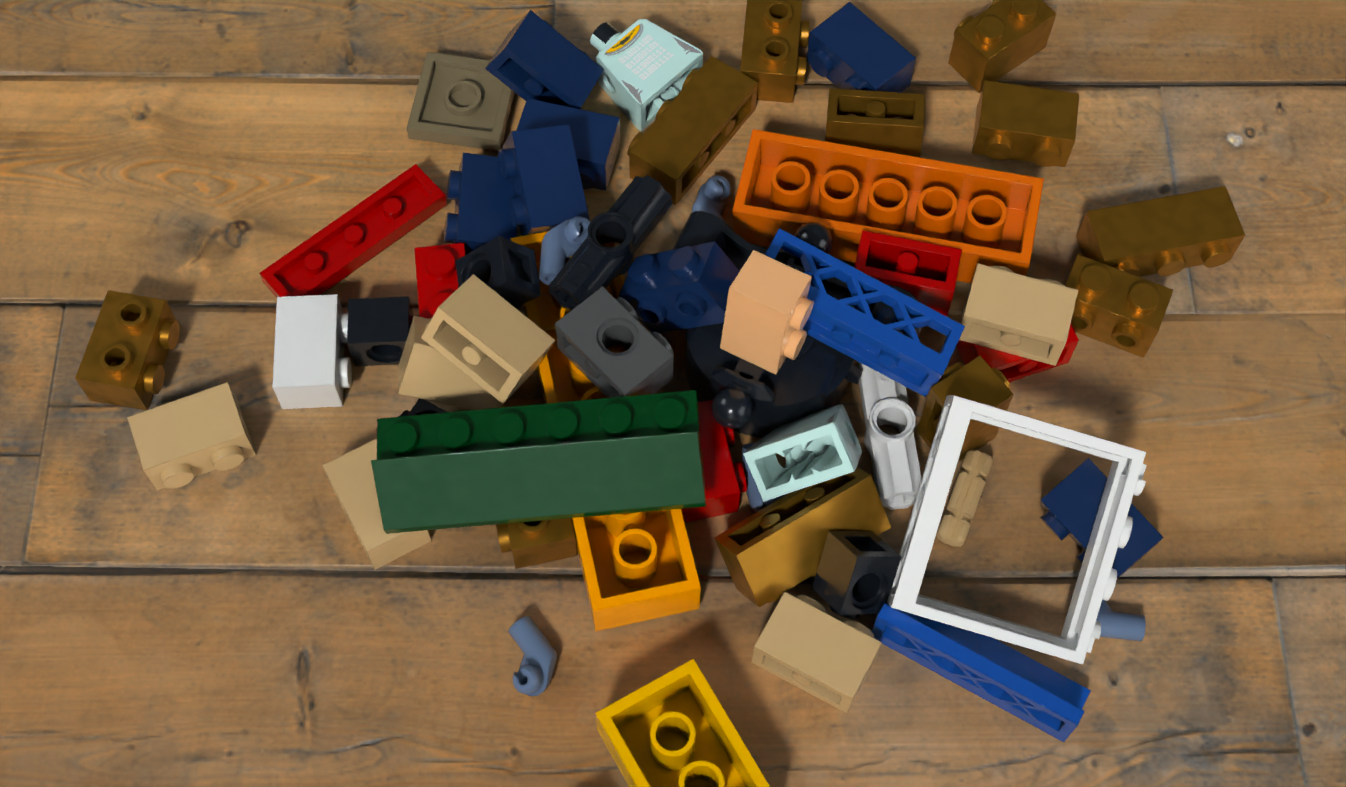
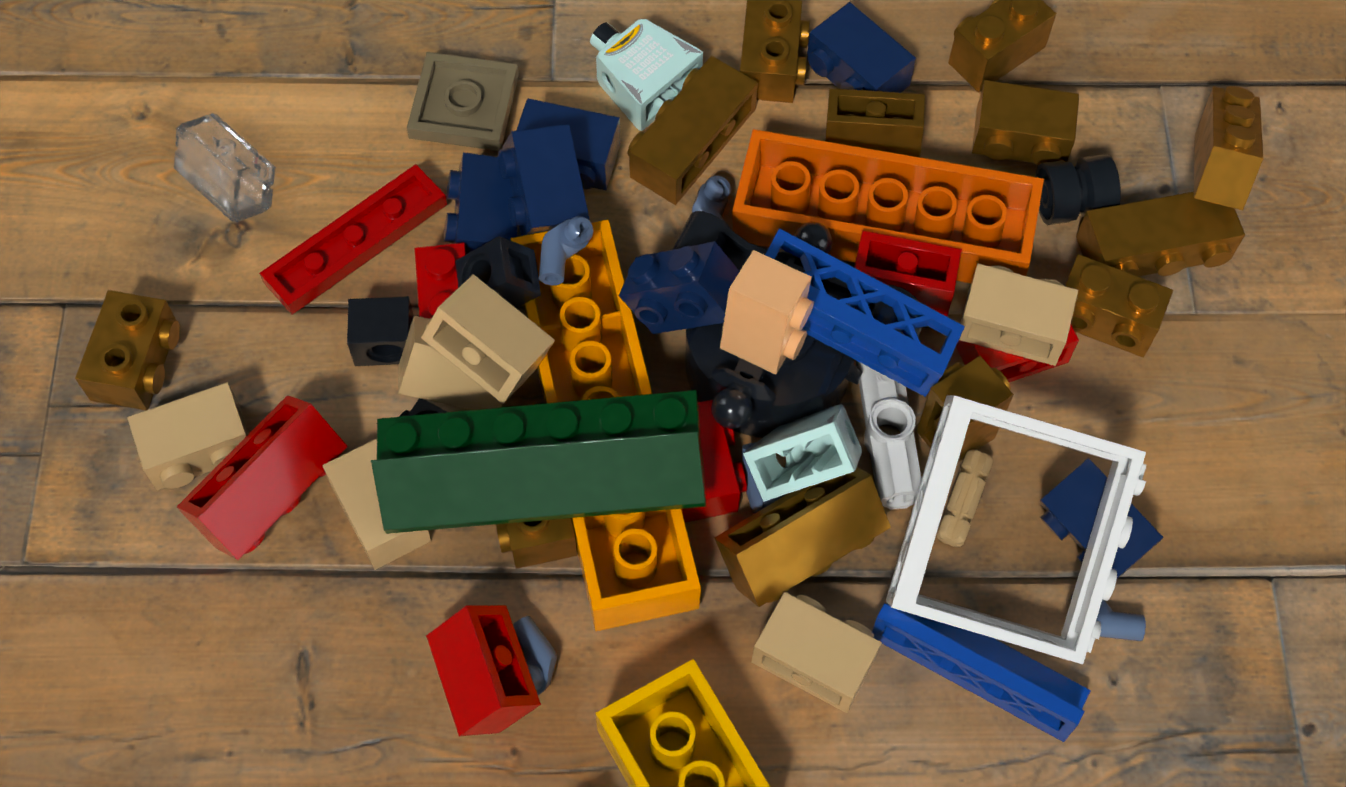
white brick [272,294,352,409] -> none
dark blue brick [485,10,604,109] -> none
black piece [549,175,672,312] -> none
dark grey brick [555,286,674,398] -> none
black brick [812,531,902,618] -> none
none -> clear brick [174,113,276,223]
none -> red brick [177,395,348,560]
none -> red brick [426,605,541,736]
none -> black wheel [1035,154,1121,225]
none -> pearl gold brick [1194,86,1264,210]

